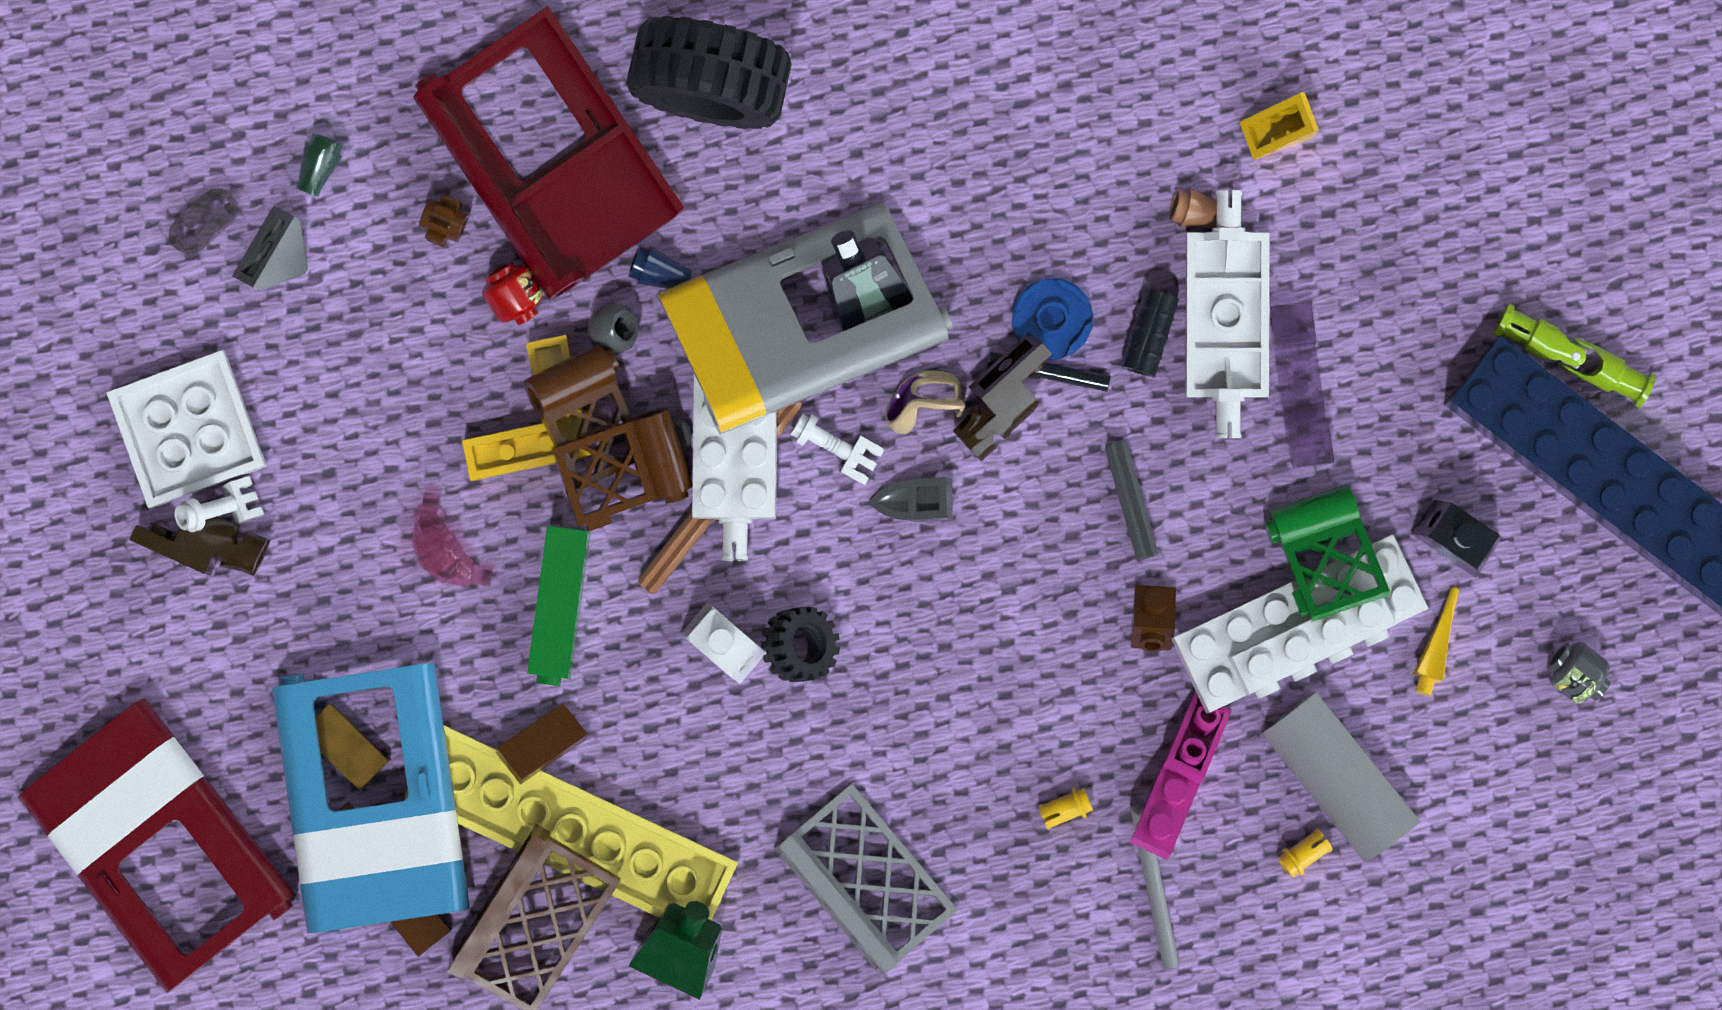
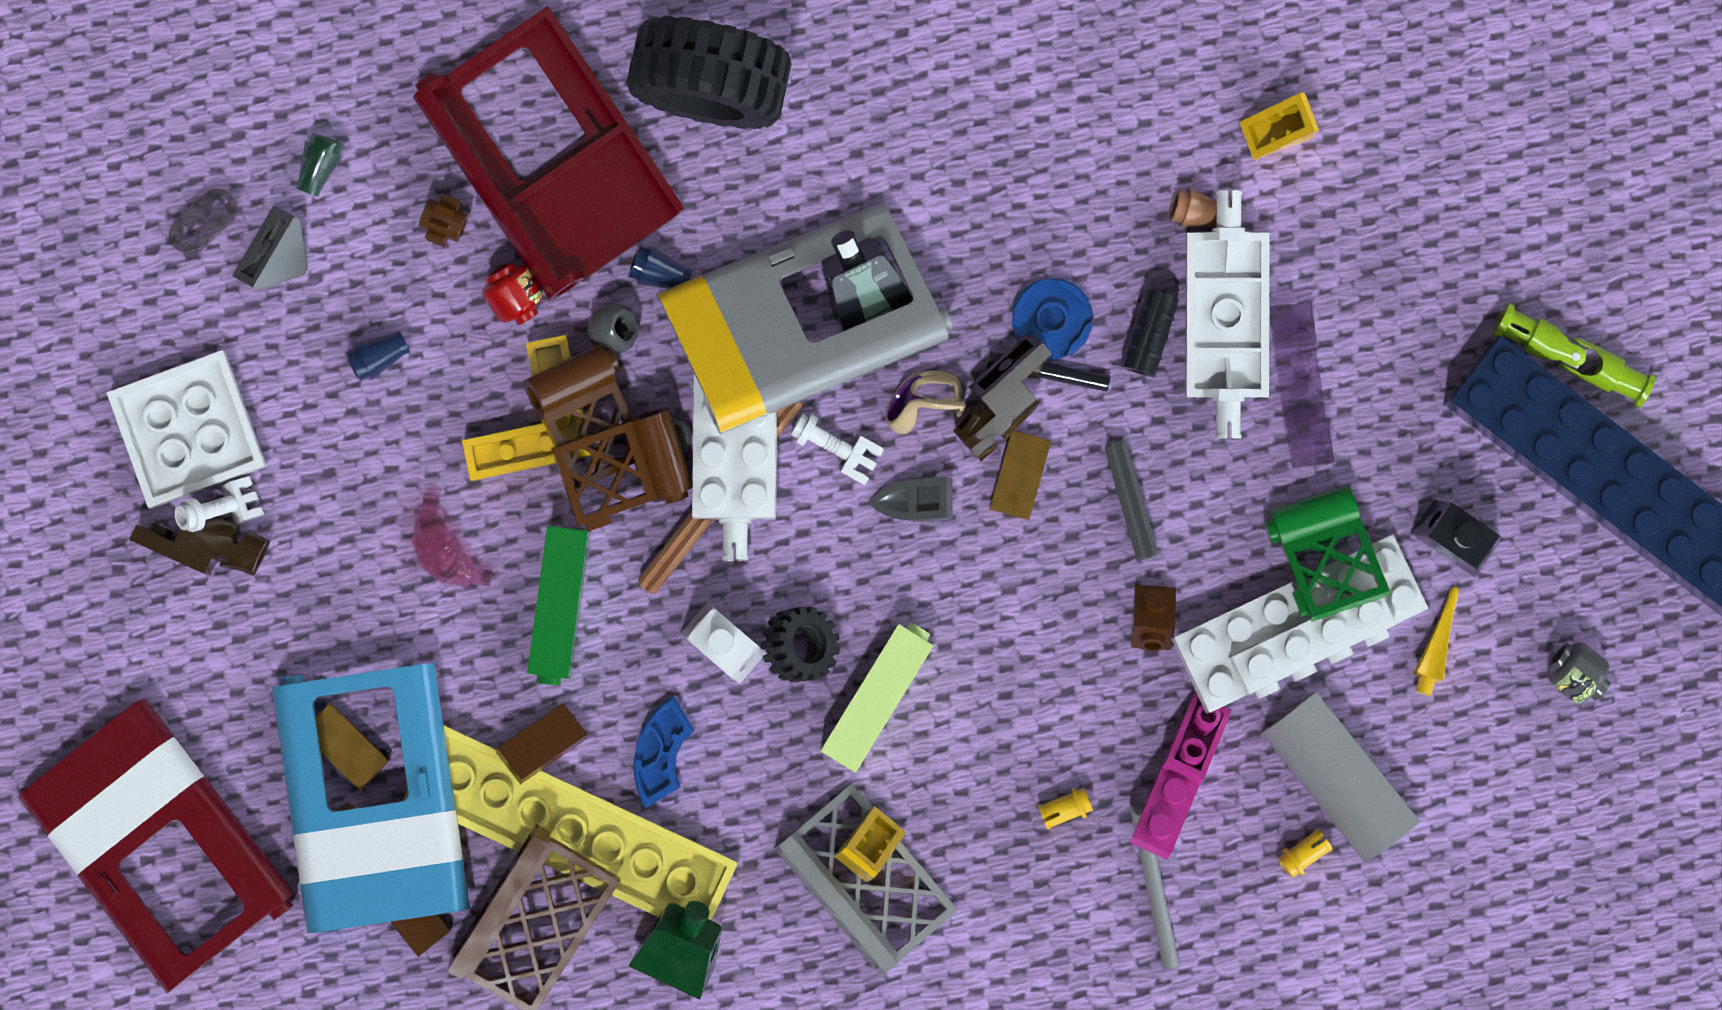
none -> dark blue cone [345,331,410,381]
none -> blue tile [633,696,695,809]
none -> yellowish green brick [821,622,934,773]
none -> yellow slope [834,806,906,882]
none -> pearl gold tile [989,430,1051,521]

